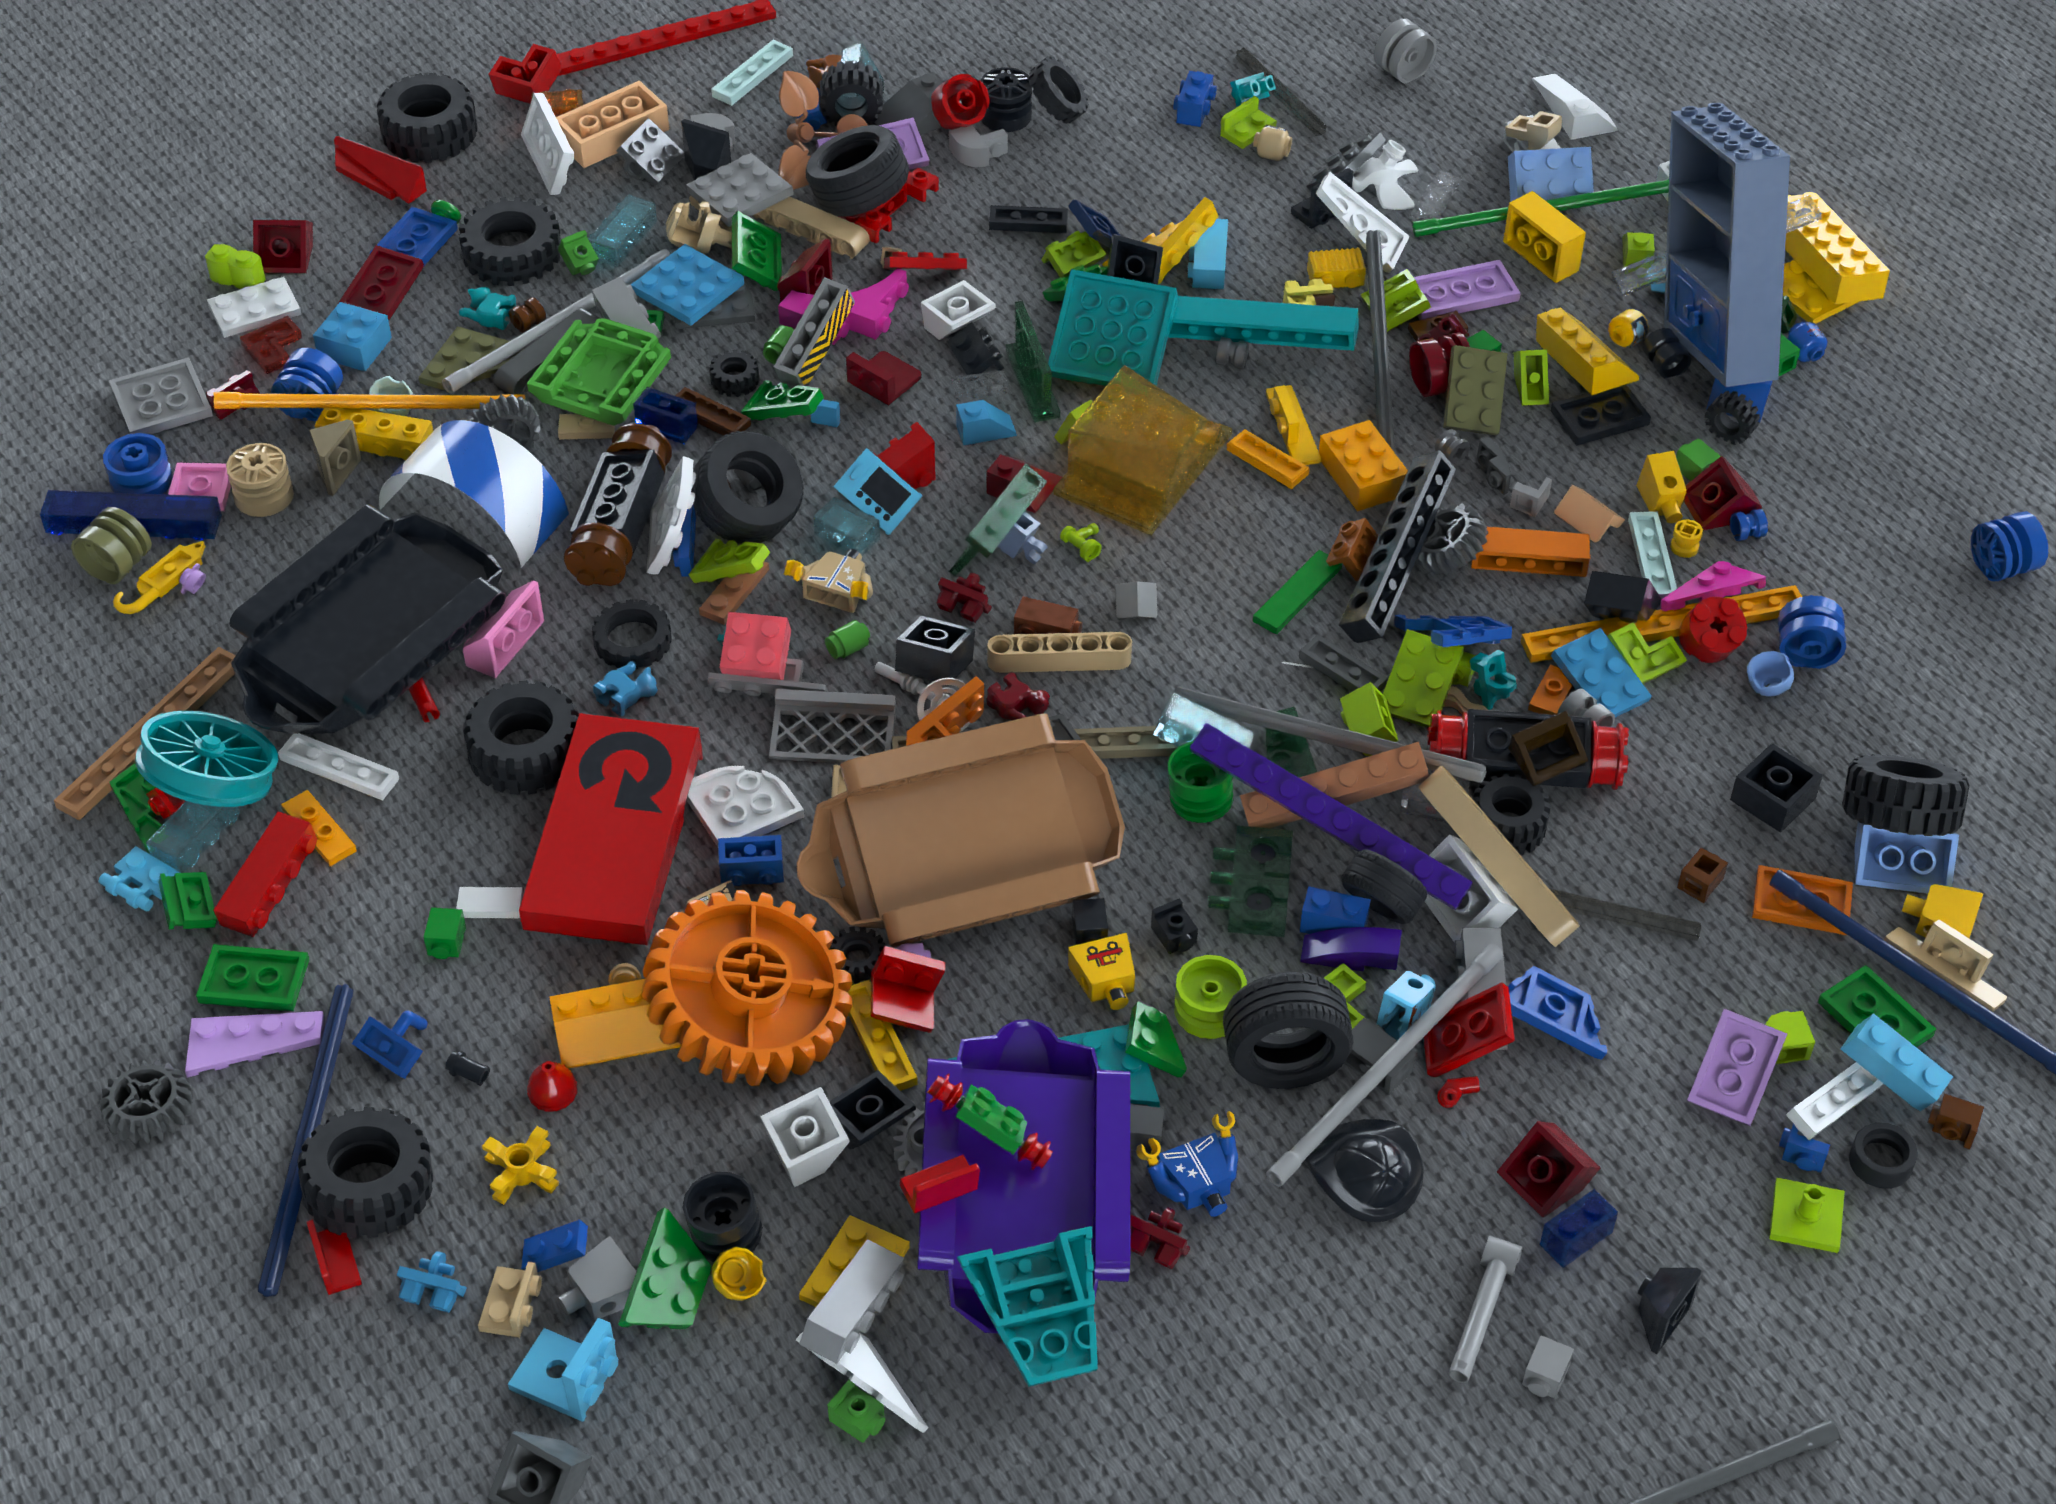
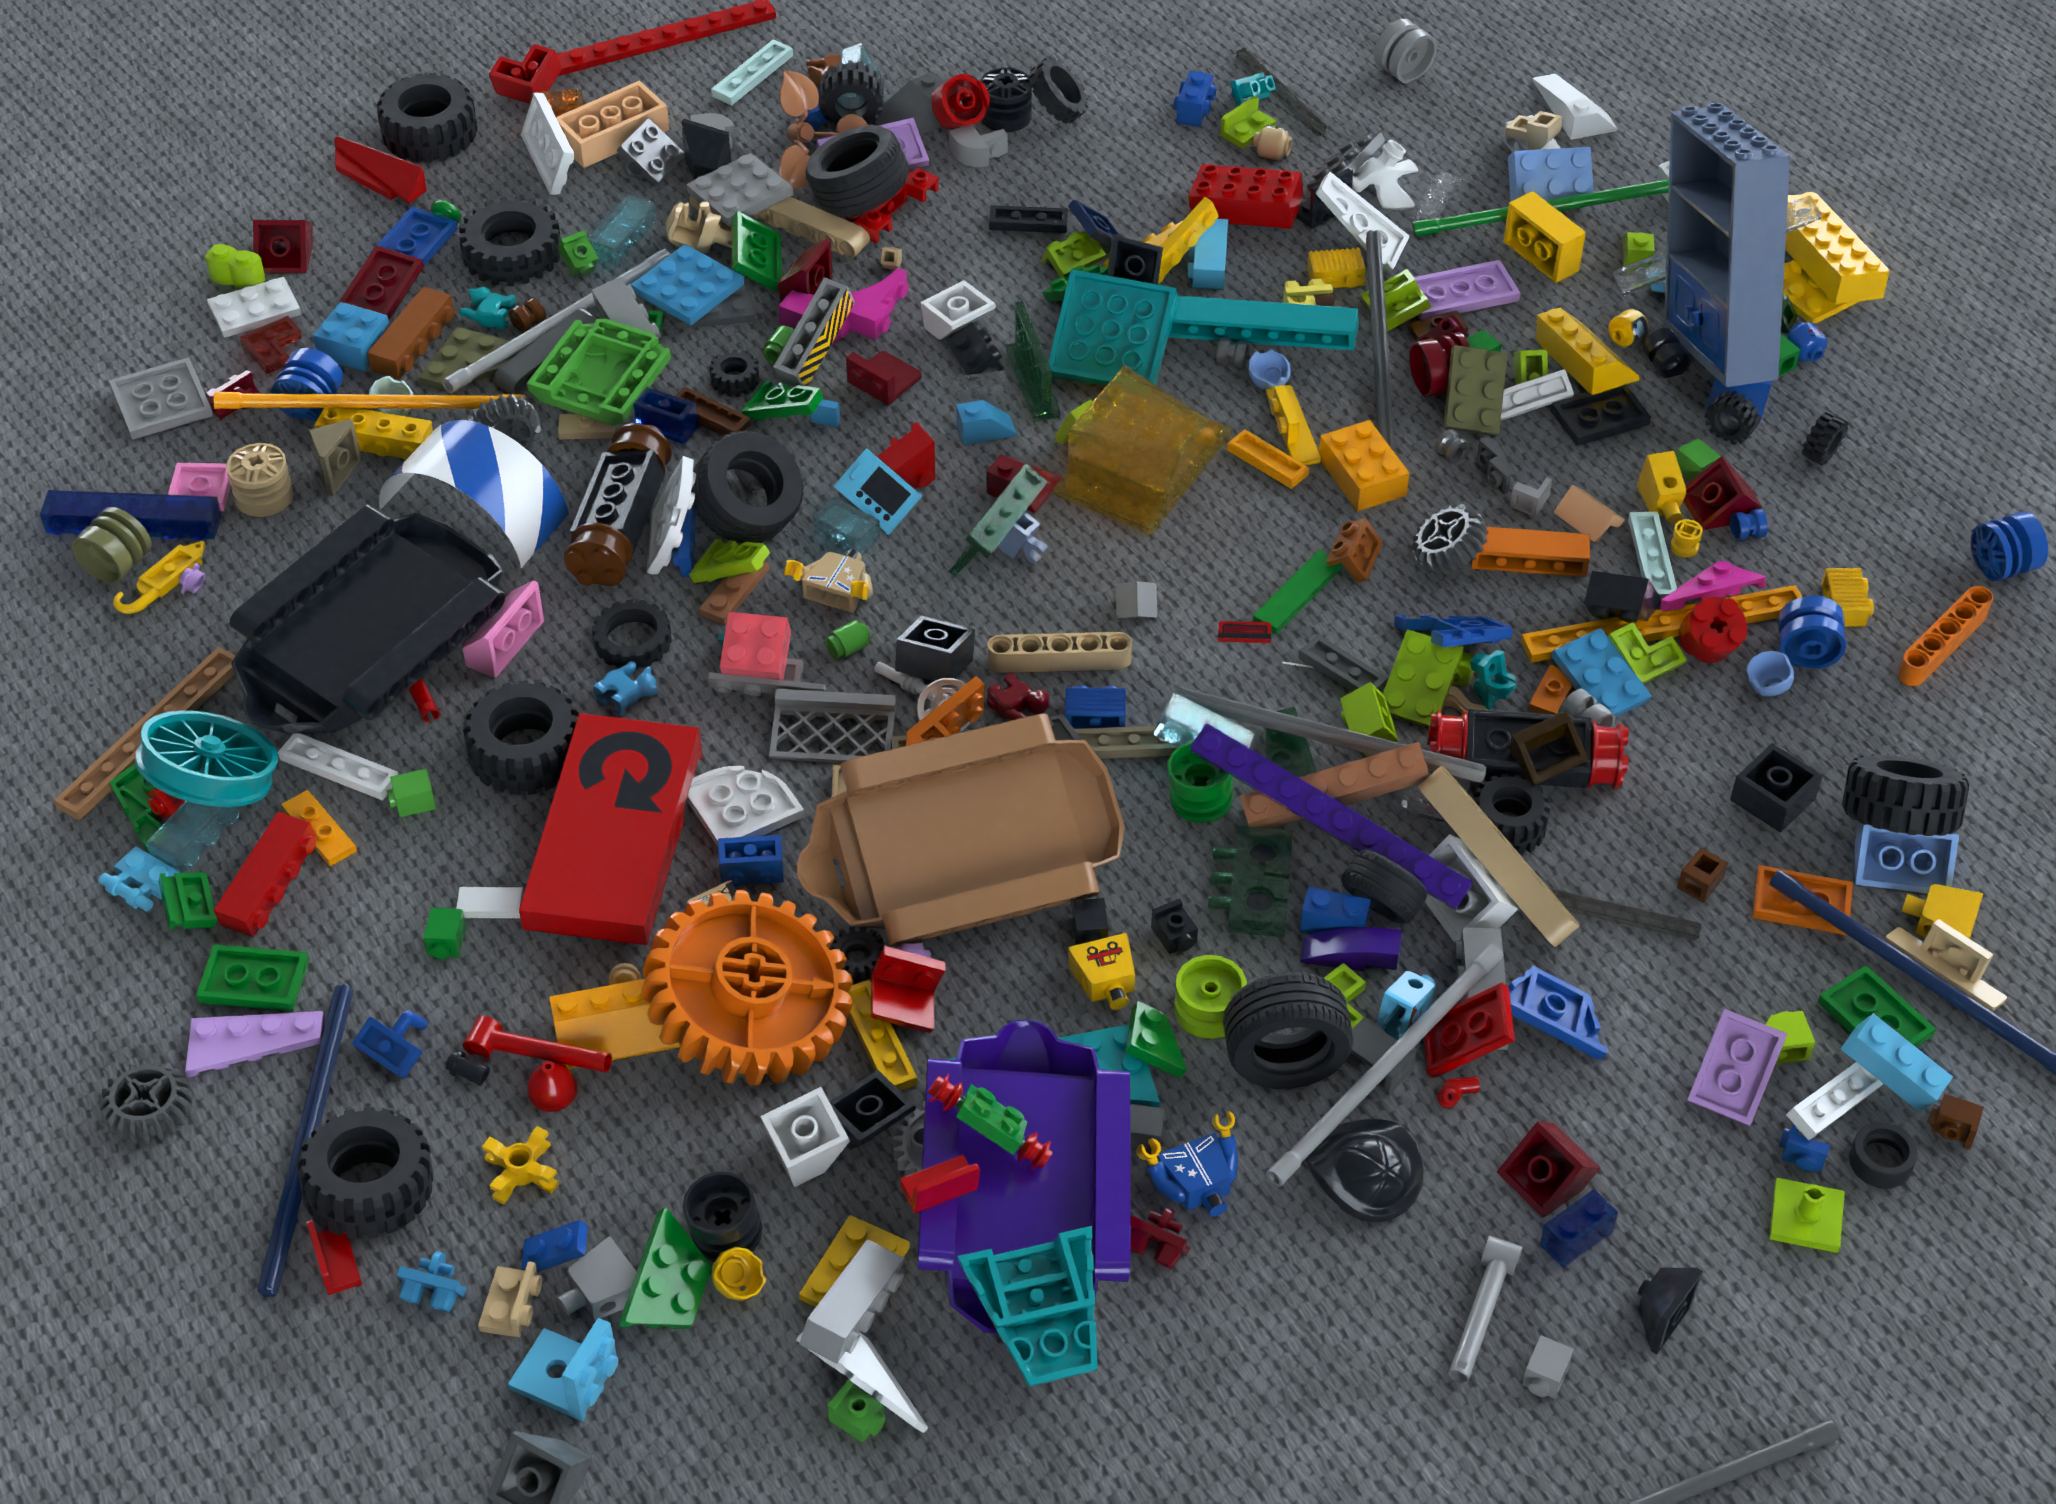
blue wheel [103,433,173,503] -> none
red plate [884,252,967,270] -> none
dark red hips [936,572,992,623] -> none
copper brick [1014,596,1082,634] -> none
lime piece [1060,523,1102,562] -> none
black brick [1339,450,1456,643] -> none
none -> dark orange brick [367,287,455,380]
none -> bright green brick [387,769,436,817]
none -> red piece [462,1016,612,1073]
none -> blue brick [1065,685,1126,729]
none -> red brick [1188,164,1303,229]
none -> sticker [1218,621,1271,643]
none -> light blue hair [1249,349,1291,390]
none -> white plate [1501,369,1574,420]
none -> black tyre [1802,411,1849,466]
none -> yellow brick [1821,568,1874,627]
none -> orange beam [1898,586,1993,686]

